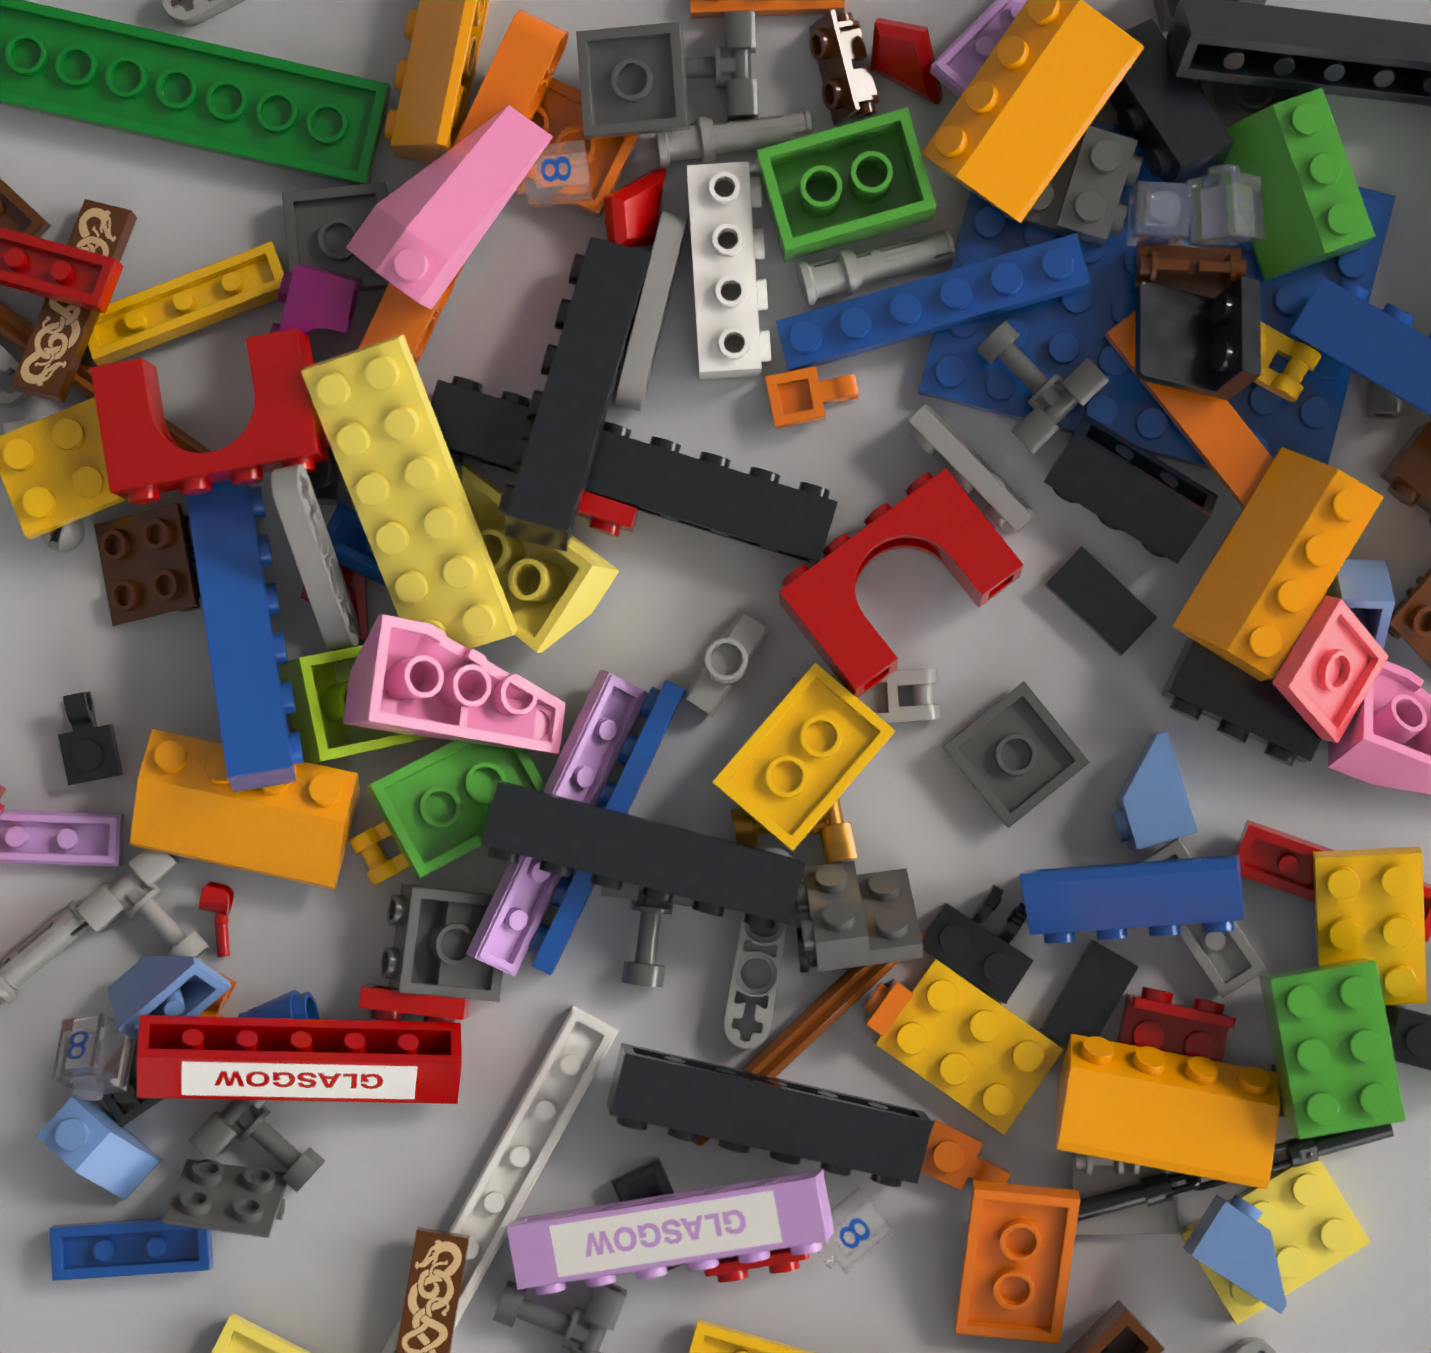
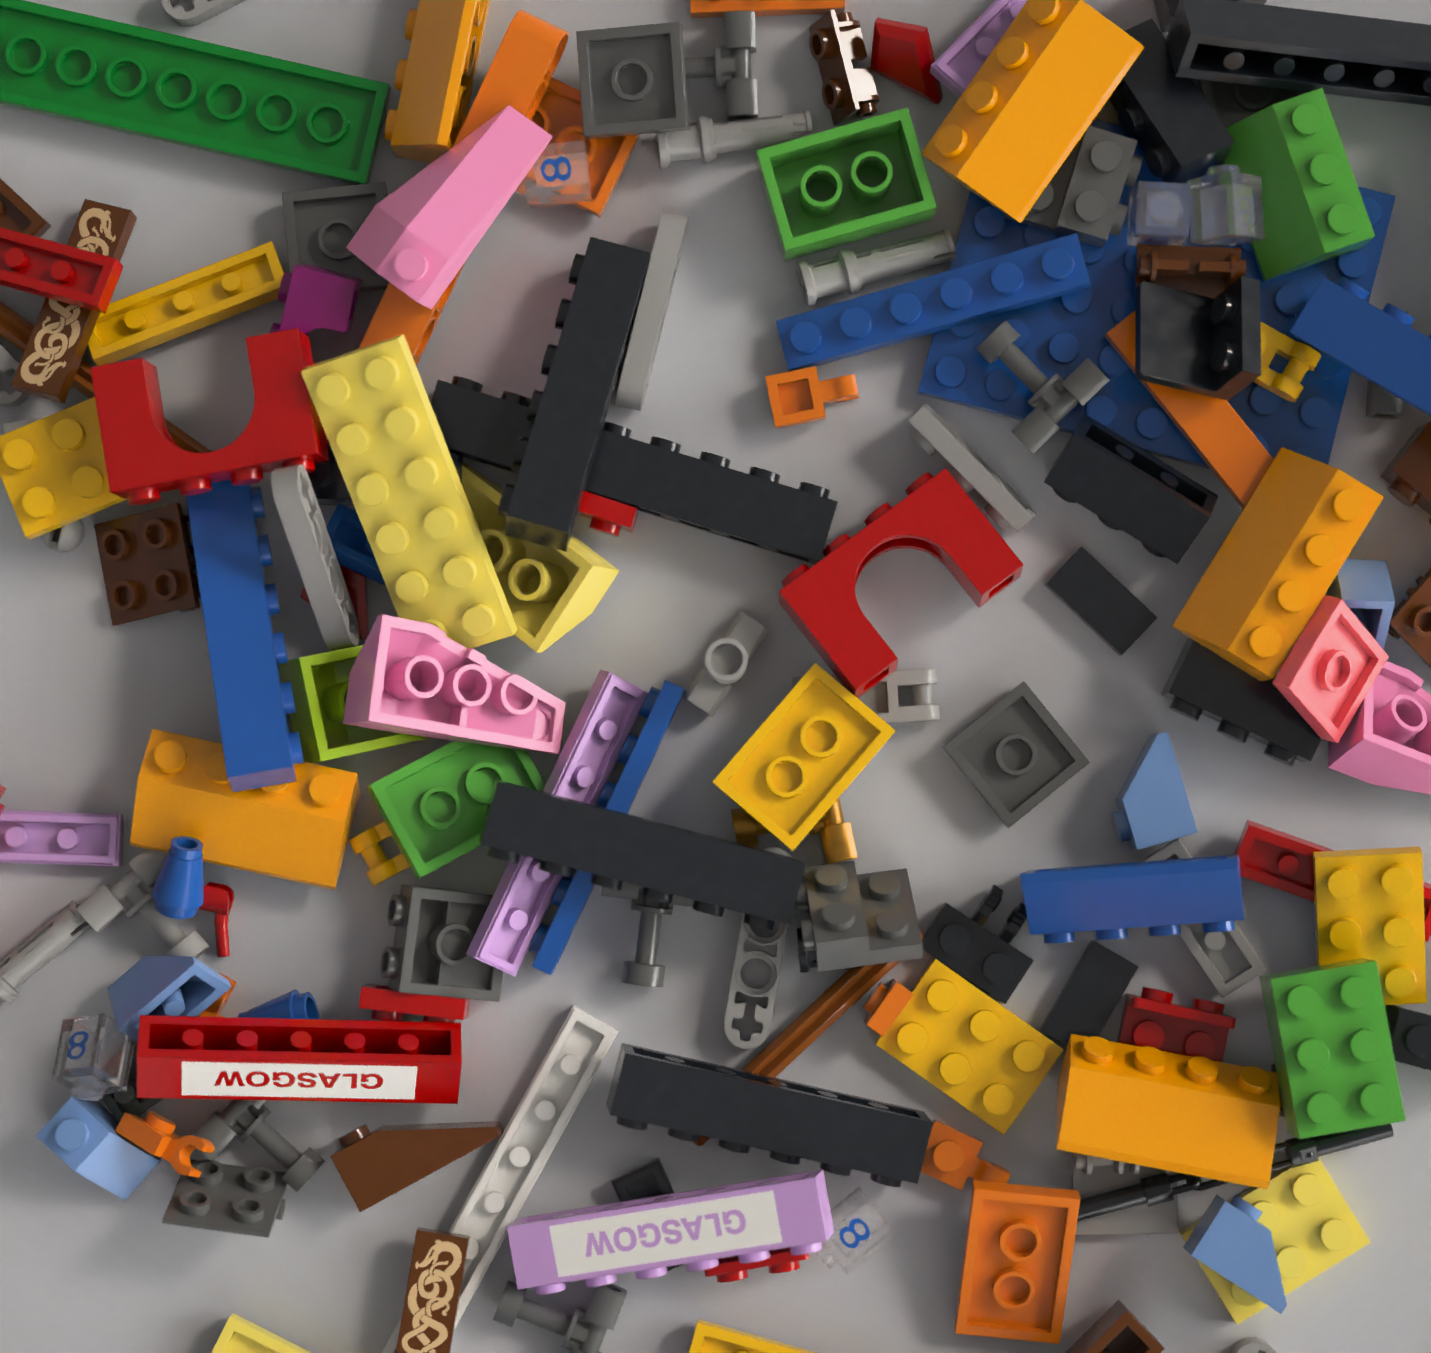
blue plate [50,1218,213,1281] -> none
black plate [58,691,123,786] -> none
red piece [603,168,666,247] -> none
white brick [687,161,771,380] -> none
none -> orange plate [115,1111,215,1178]
none -> blue cone [152,836,204,919]
none -> reddish brown slope [330,1121,504,1212]

